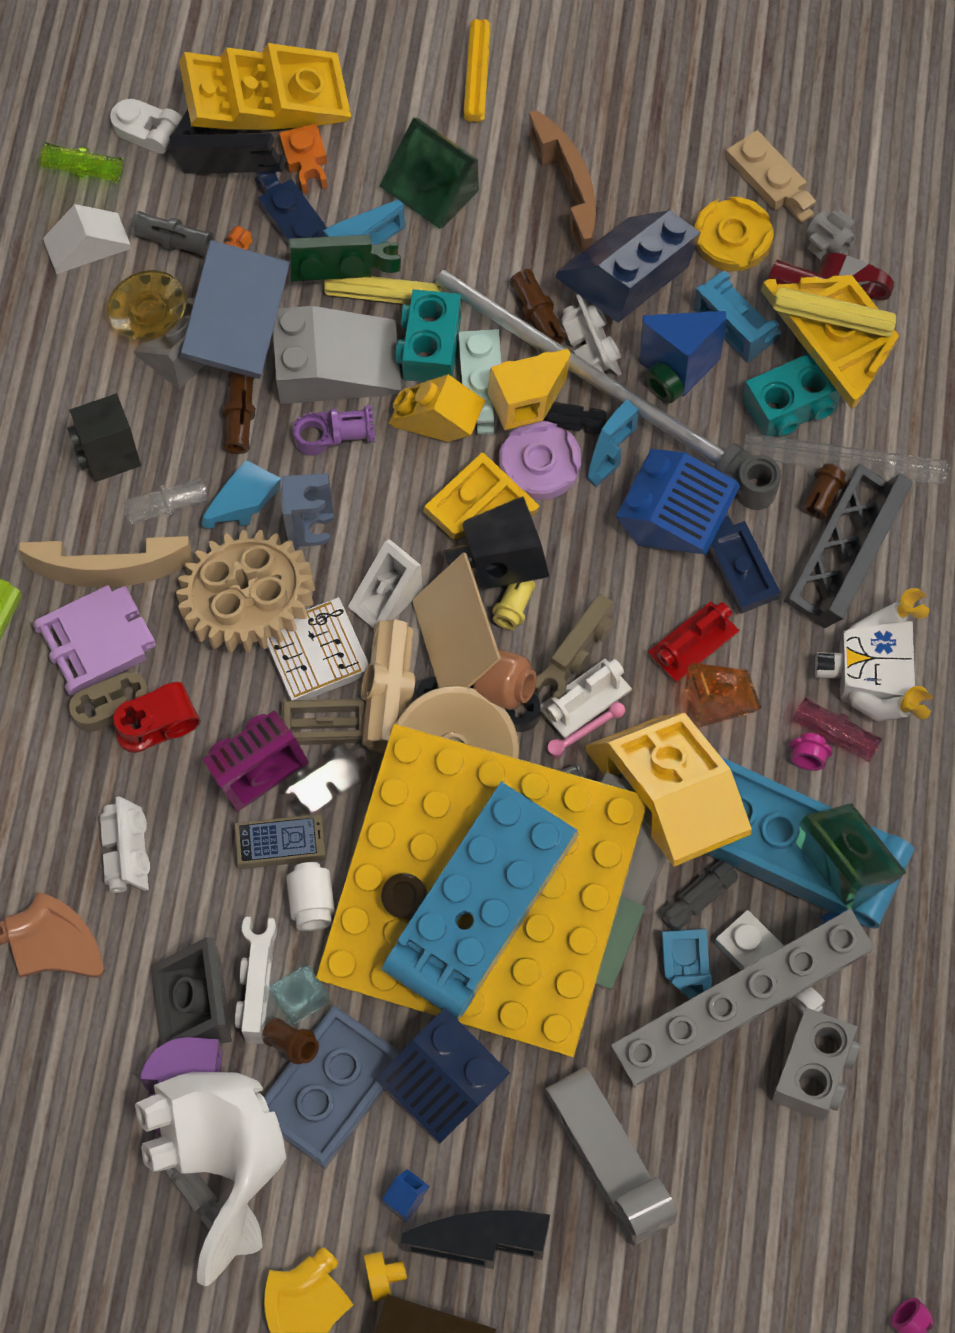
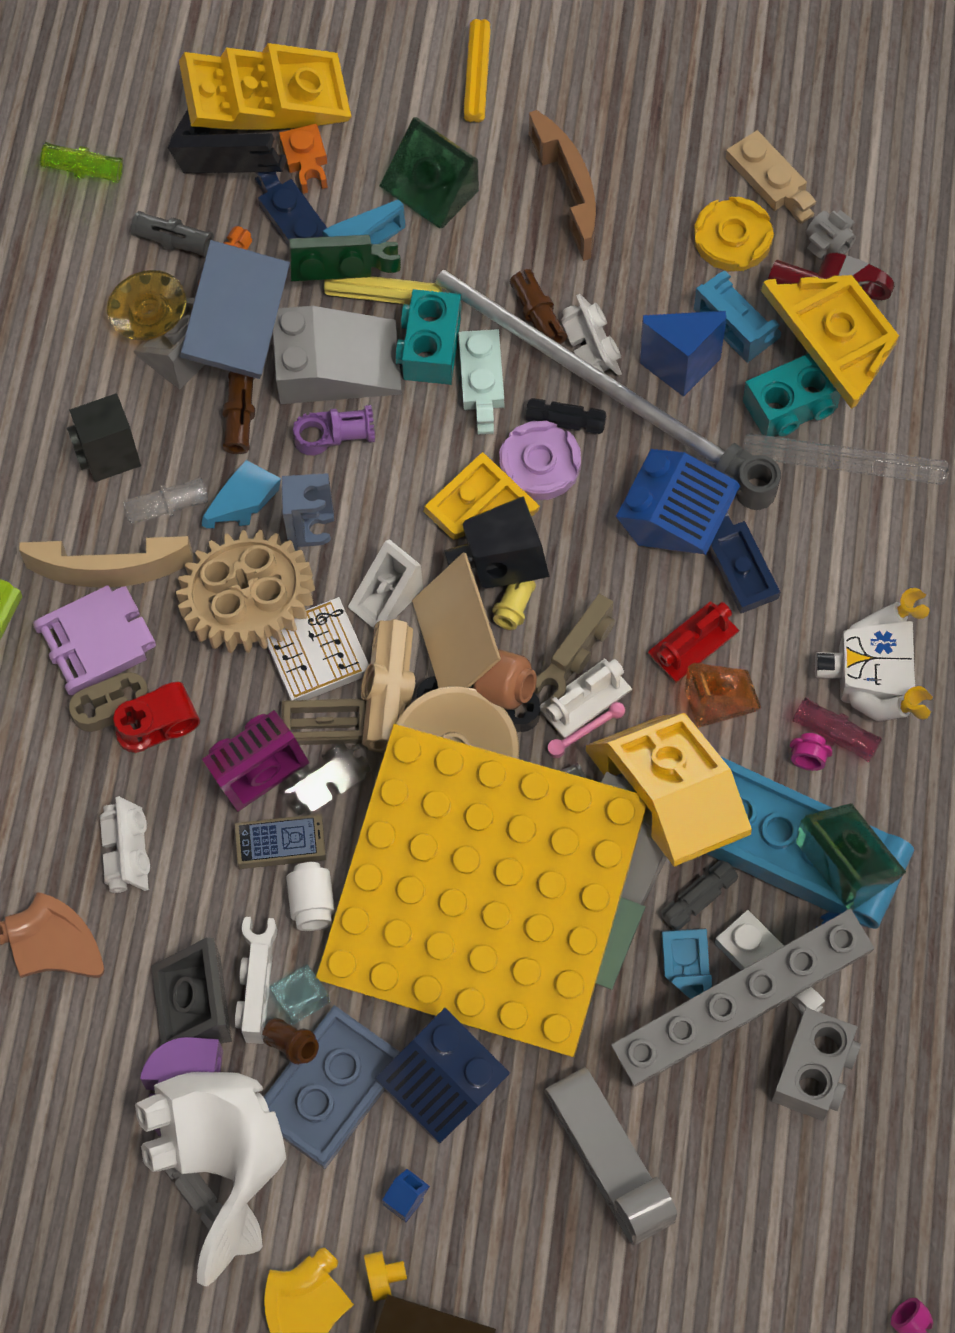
white slope [43,204,132,274] -> none
white plate [110,99,182,154] -> none
dark brown tile [381,873,428,919] -> none
dark azure hinge [382,782,579,1020] -> none
yellow slope [389,374,486,442] -> none
black slope [401,1210,550,1269] -> none
yellow slope [487,349,571,430] -> none
dark blue slope [556,210,701,323] -> none
dark azure slope [587,400,639,487] -> none
dark green tile [645,362,684,403] -> none
light yellow axle [773,287,896,337] -> none
black fence [784,463,913,628] -> none
reddish brown pin [801,463,846,519] -> none

